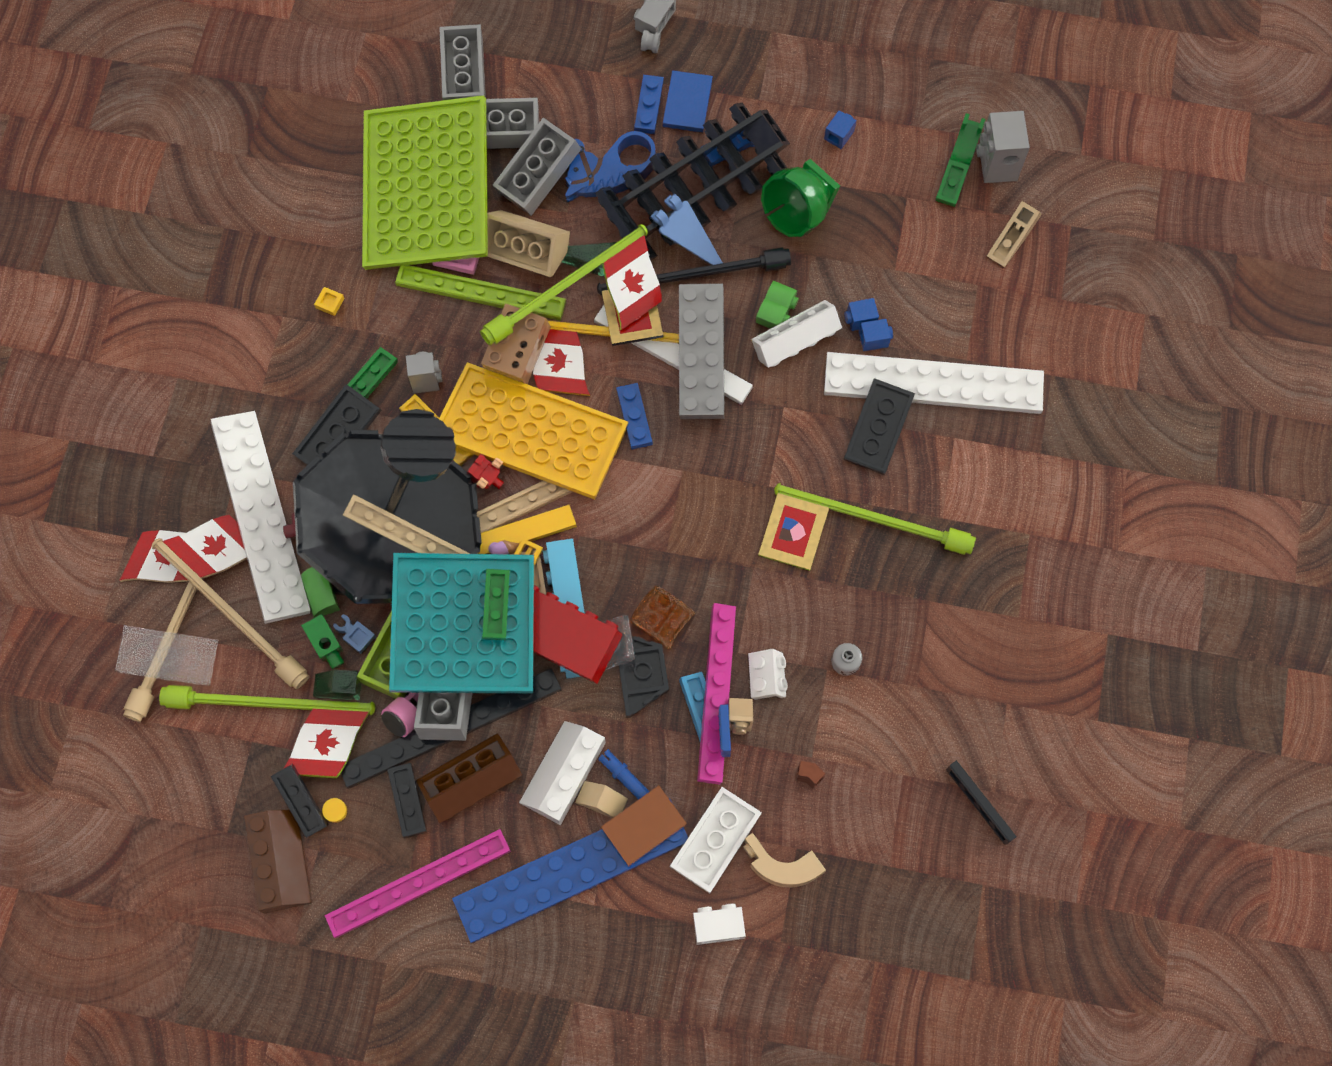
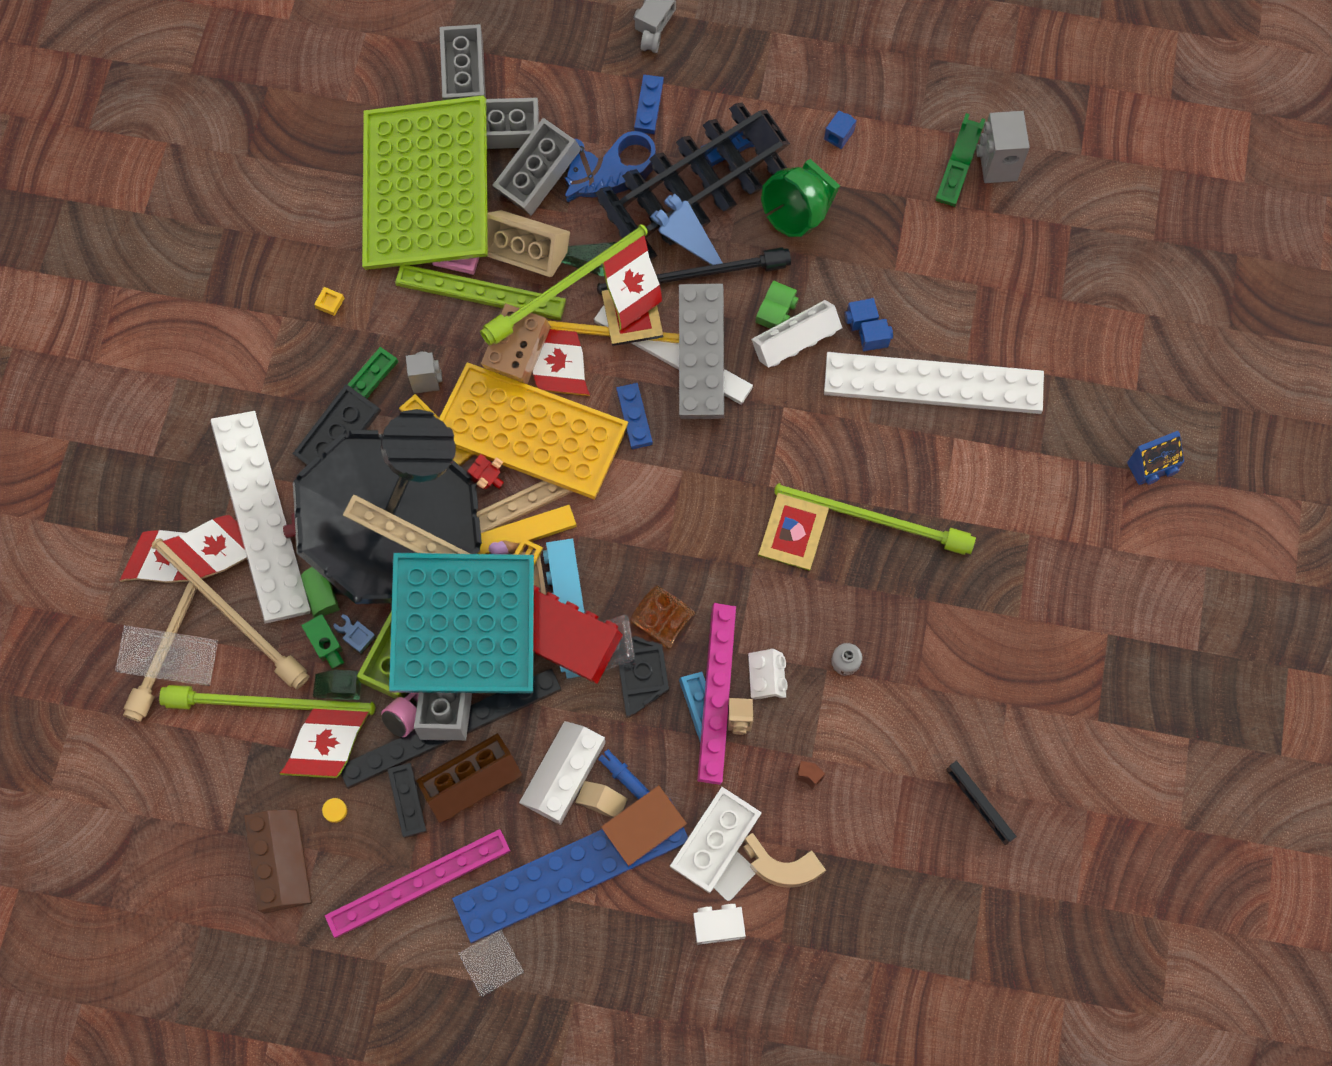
black tile [271,764,328,838] -> none
green plate [482,569,510,641] -> none
blue tile [663,70,713,133] -> none
blue tile [718,705,731,757] -> none
black tile [843,378,915,475] -> none
tan slope [987,201,1042,267] -> none
none -> clear tile [458,929,525,997]
none -> white sticker [714,851,756,901]
none -> slope [1127,431,1184,485]

